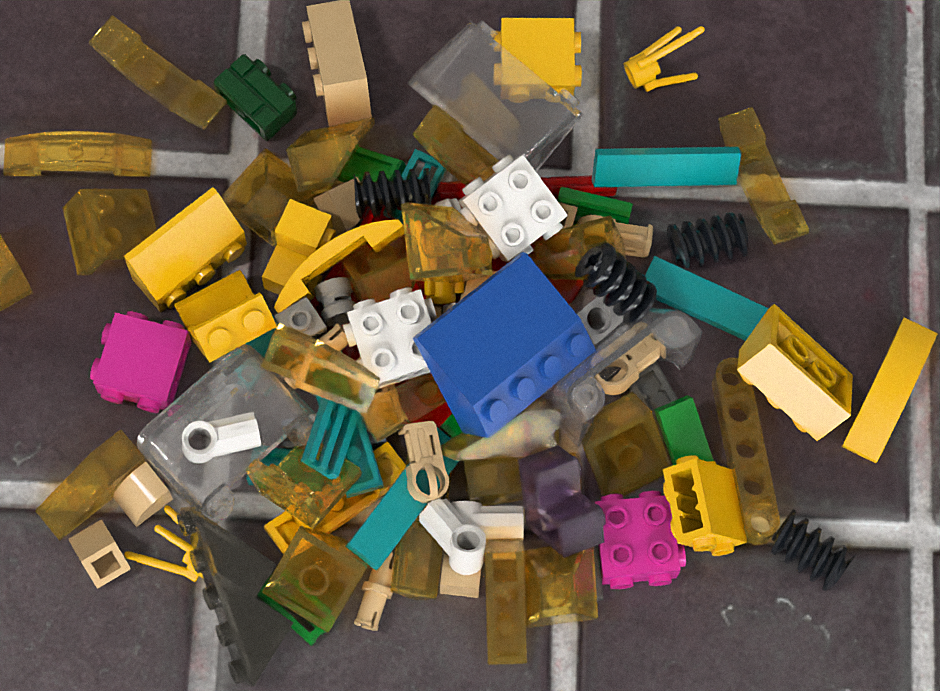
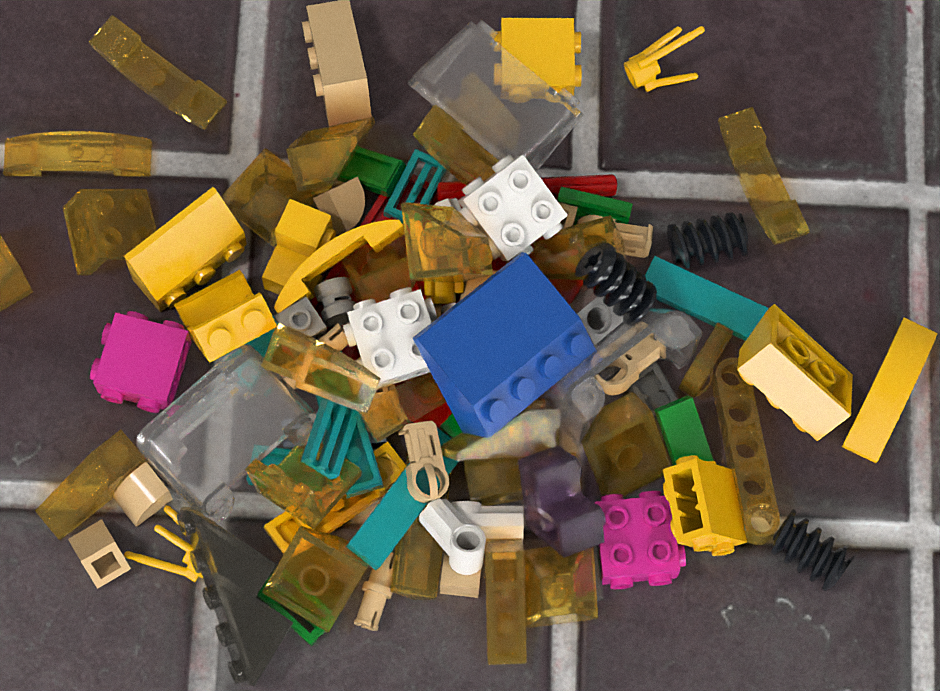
white piece [182,412,261,464] -> none
dark green brick [213,54,297,141] -> none
black piece [354,168,431,219] -> none
teal tile [591,147,742,187] -> none
none -> clear yellow piece [678,322,734,398]

